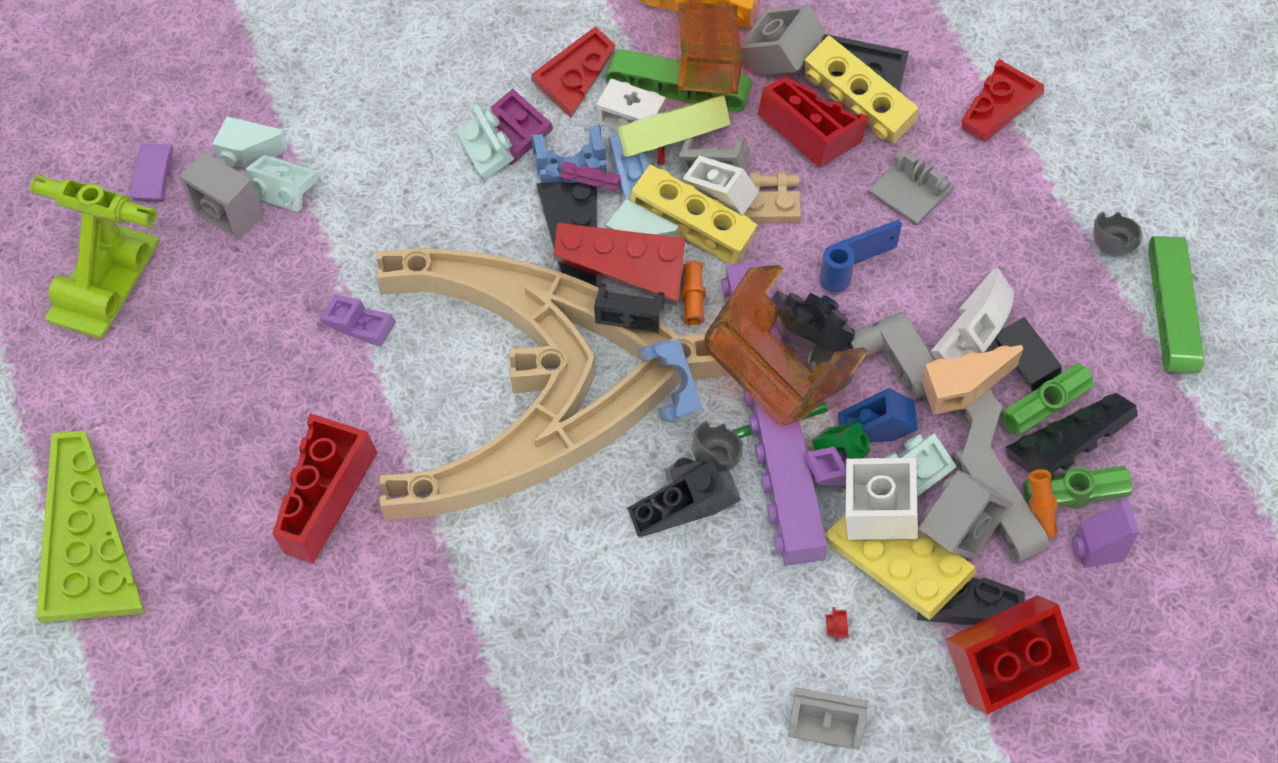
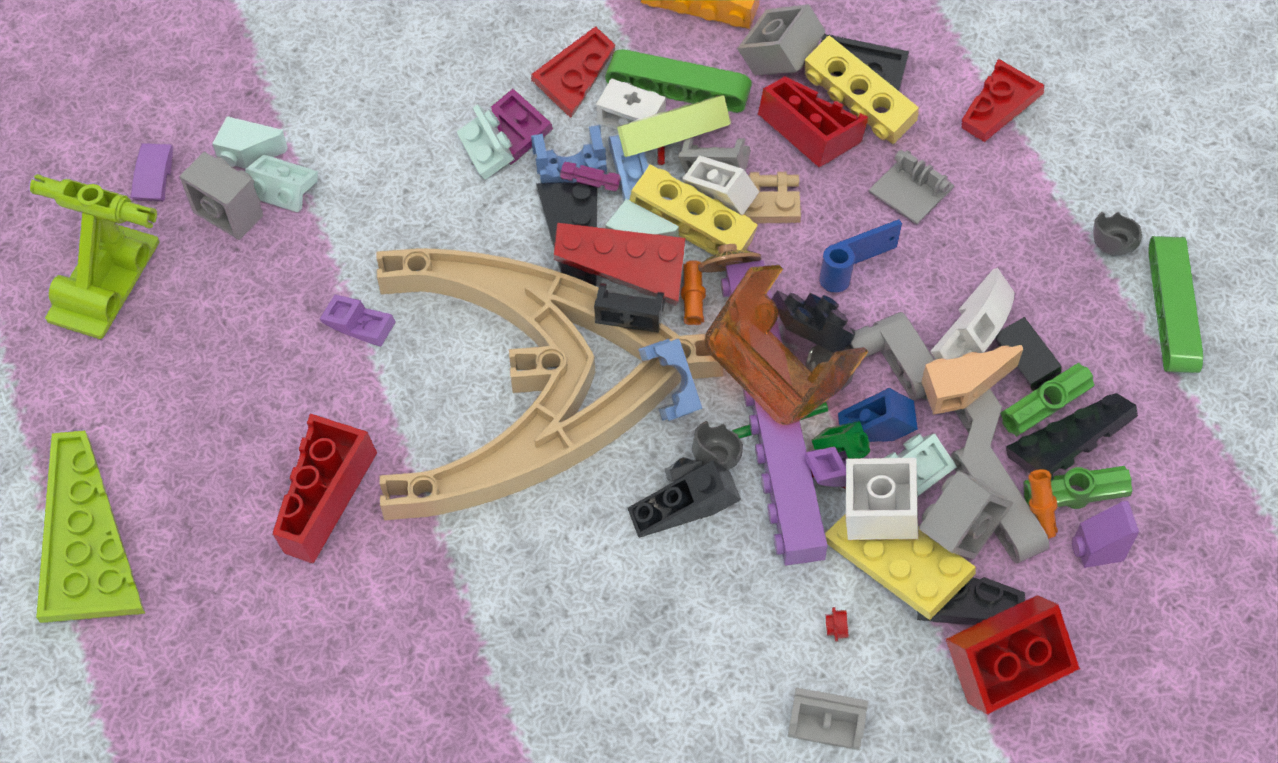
clear orange brick [675,0,742,94] -> none
none -> medium nougat dish [698,244,762,272]

